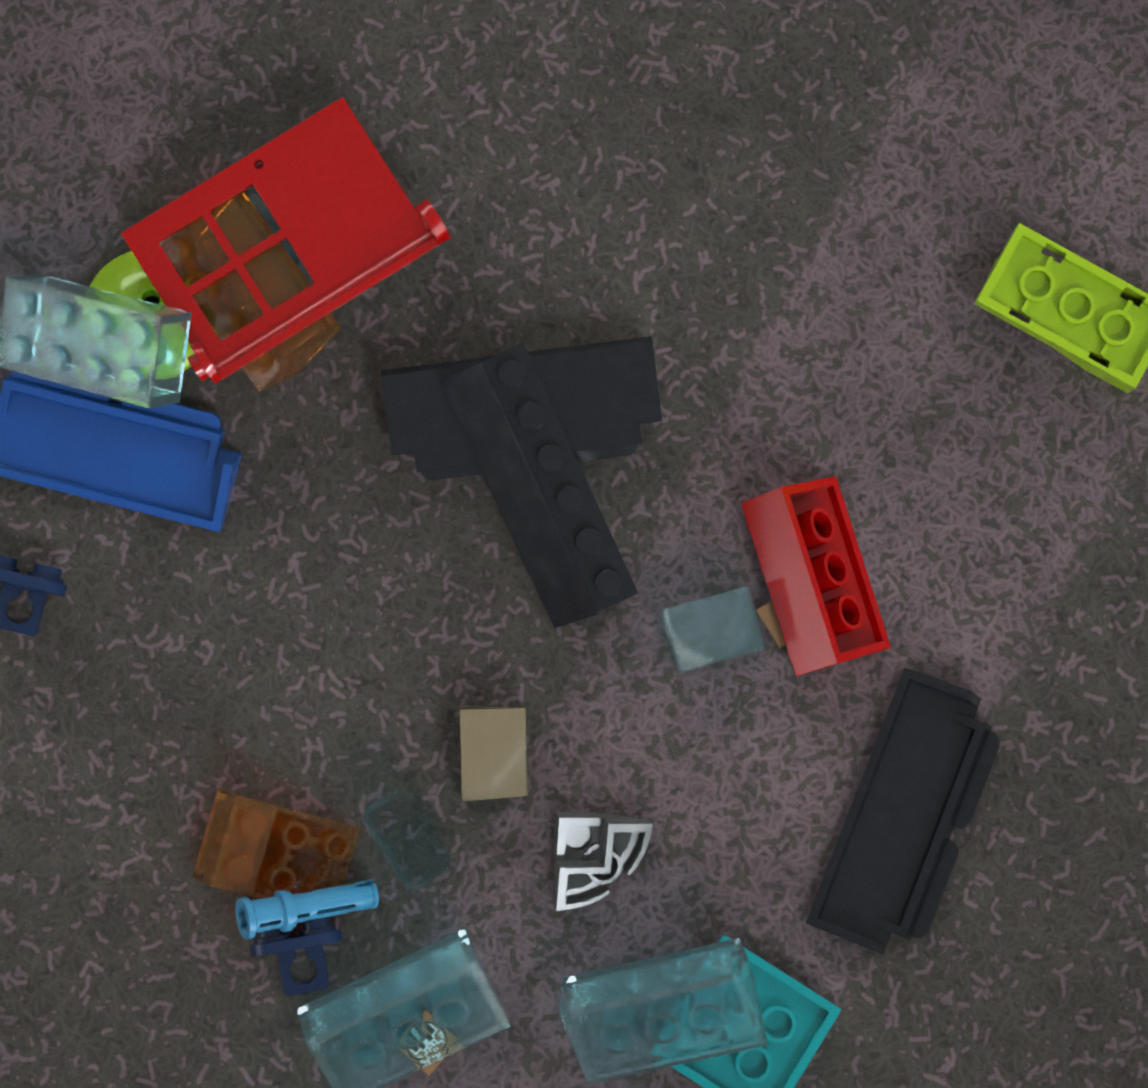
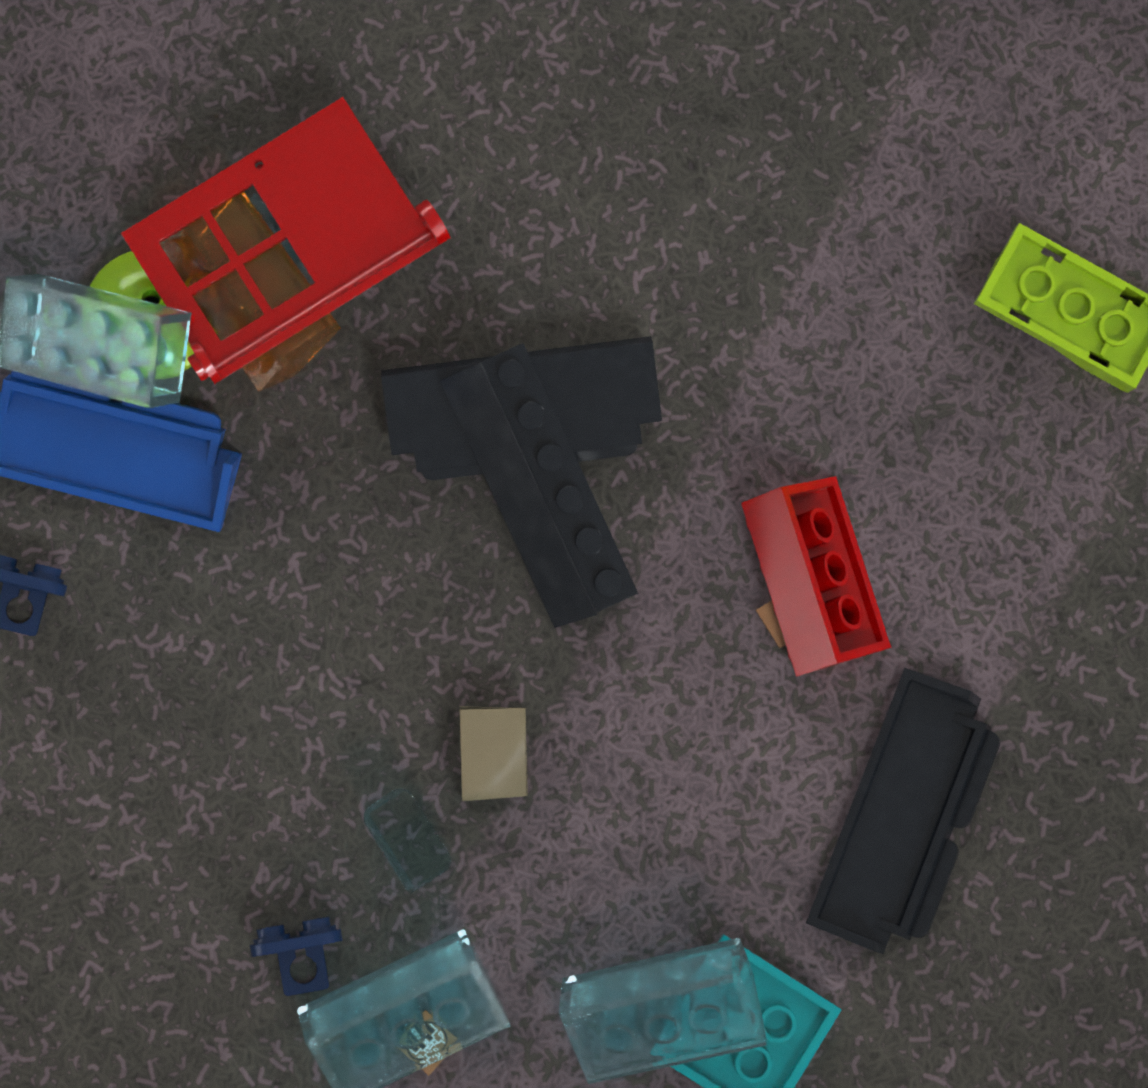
clear orange slope [192,788,361,917] -> none
dark azure pin [235,879,379,940] -> none
dark grey brick [553,811,653,911] -> none
clear light blue piece [658,586,765,673] -> none

